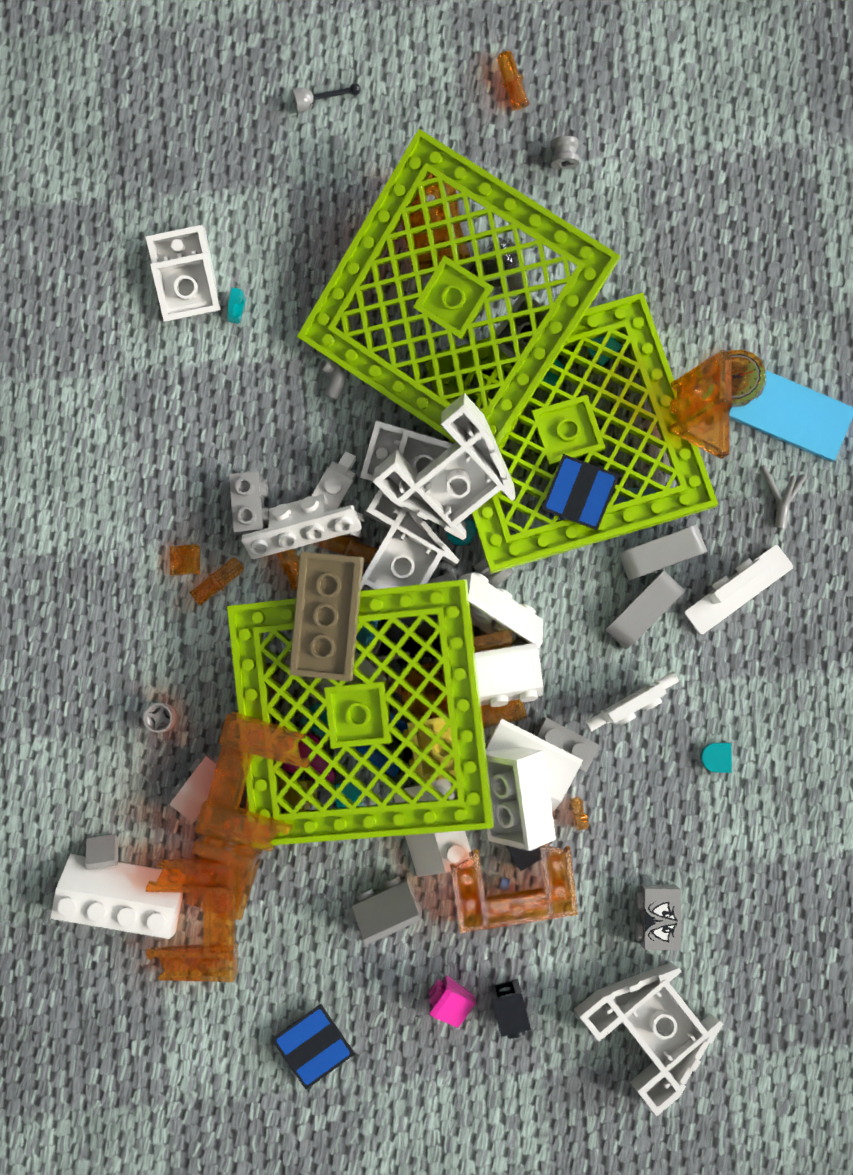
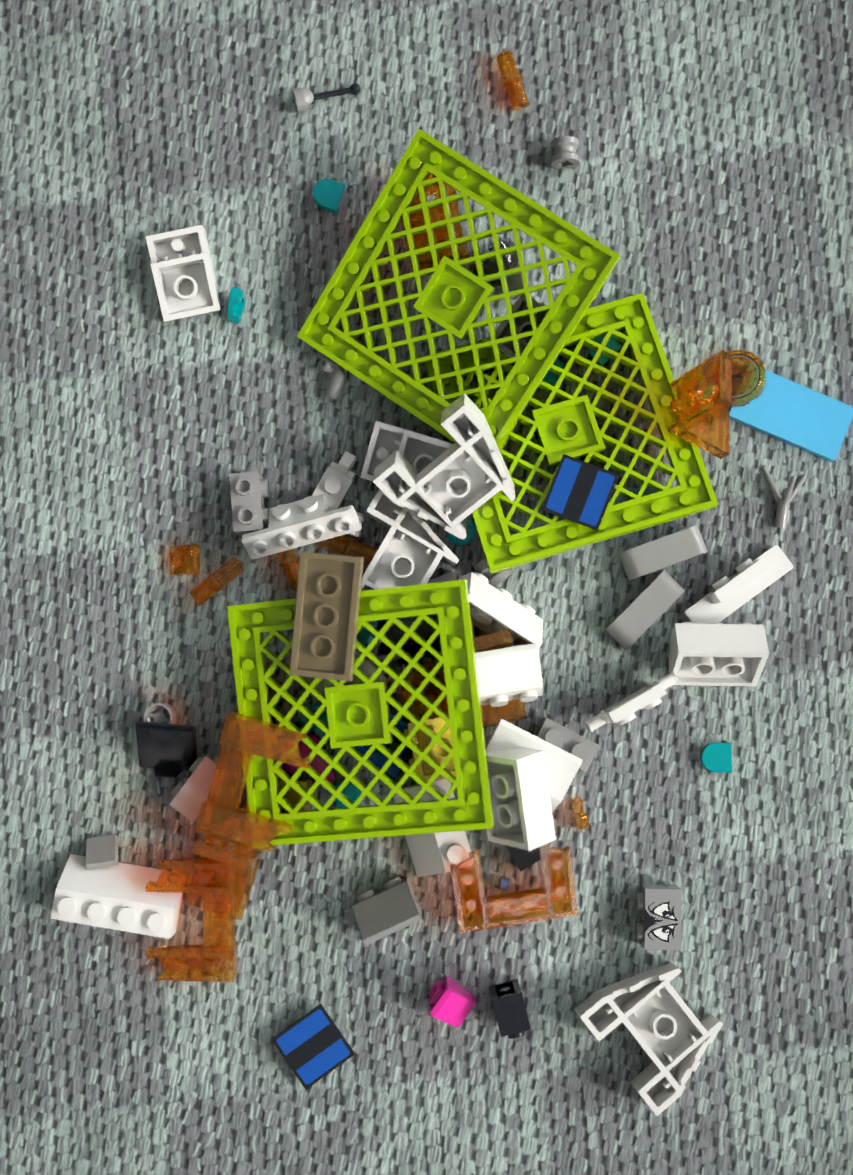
none -> black piece [135,722,198,778]
none -> teal tile [313,179,346,213]
none -> white slope [669,622,769,687]

